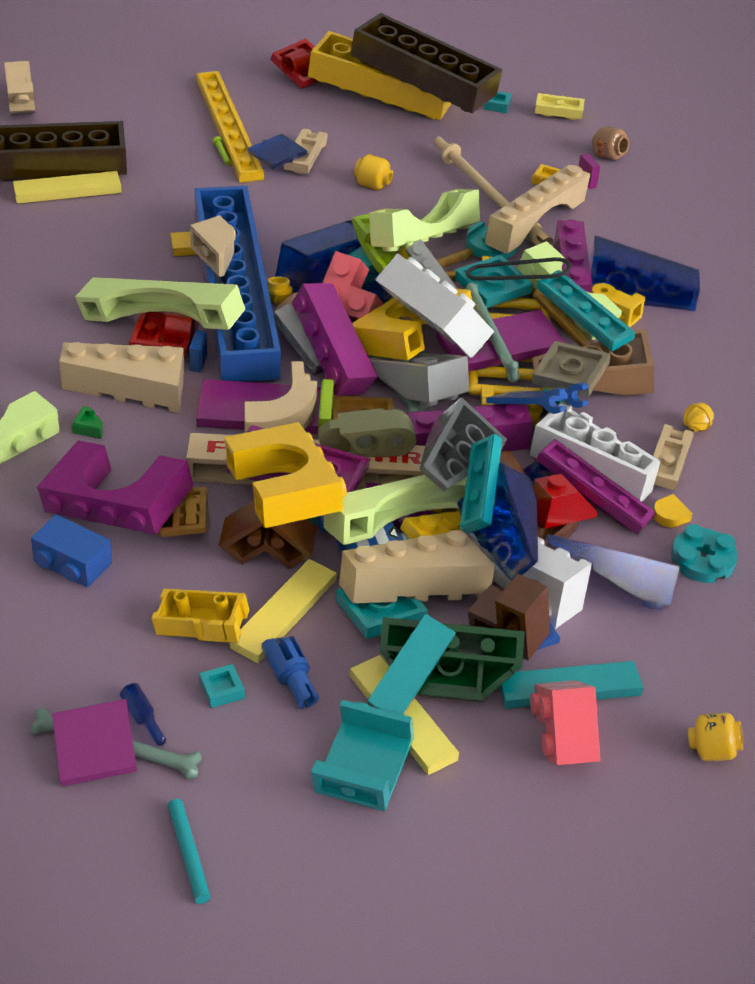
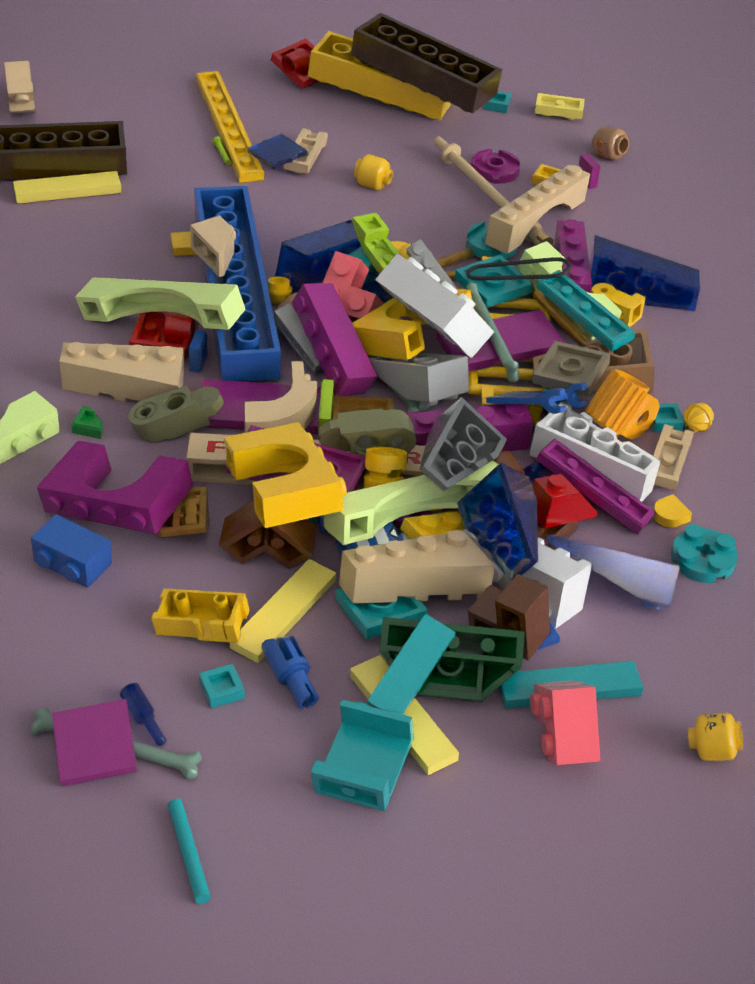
yellowish green arch [369,189,480,251] -> none
teal tile [460,434,502,534] -> none
none -> olive piece [128,385,224,443]
none -> yellow wheel [363,447,407,489]
none -> magenta tile [471,149,520,184]
none -> light orange piece [585,369,659,440]
none -> teal tile [651,403,685,432]

